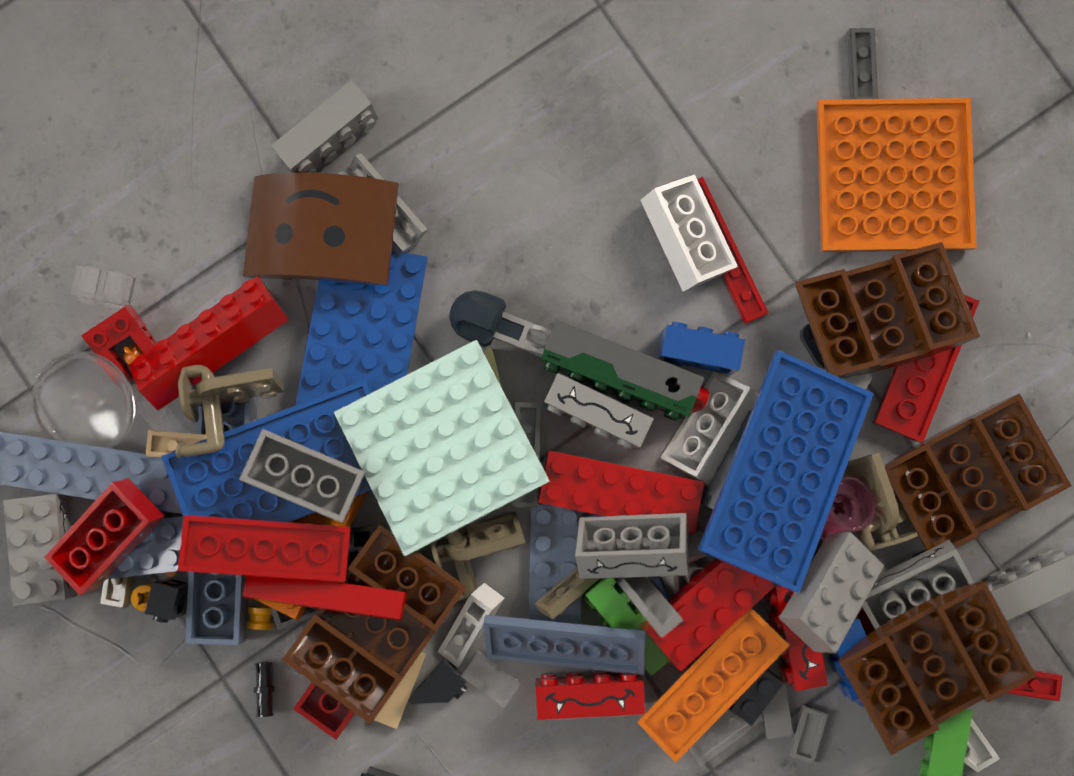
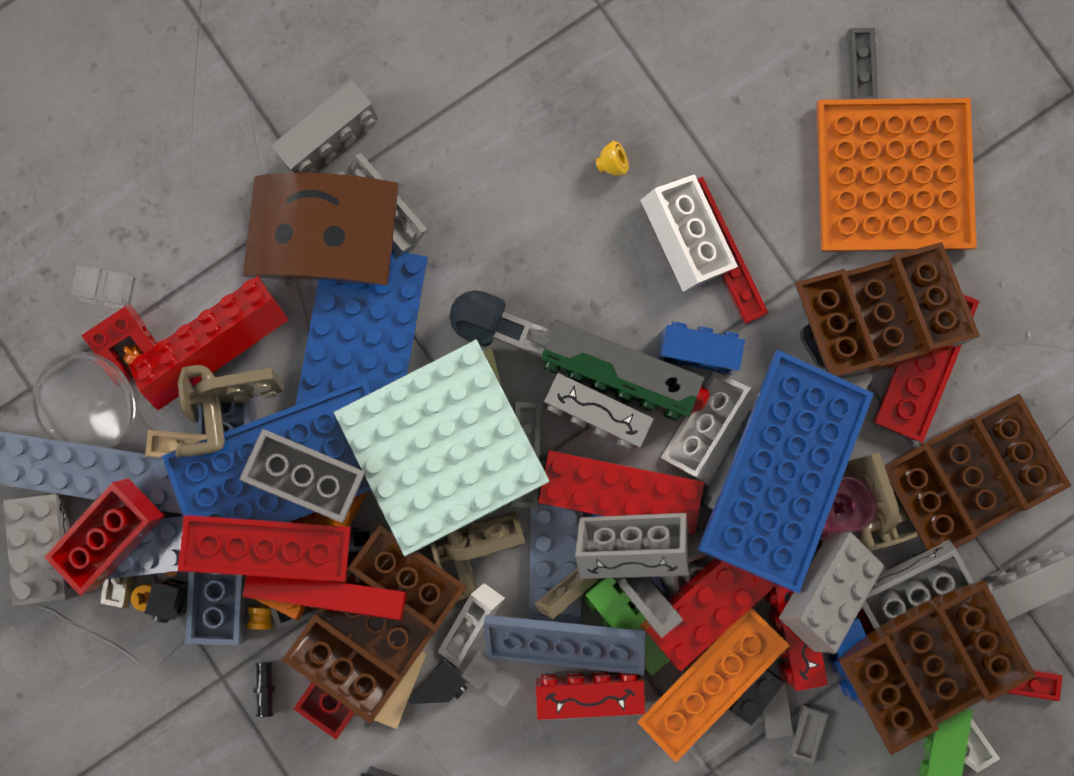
none -> yellow brick [596,141,629,176]

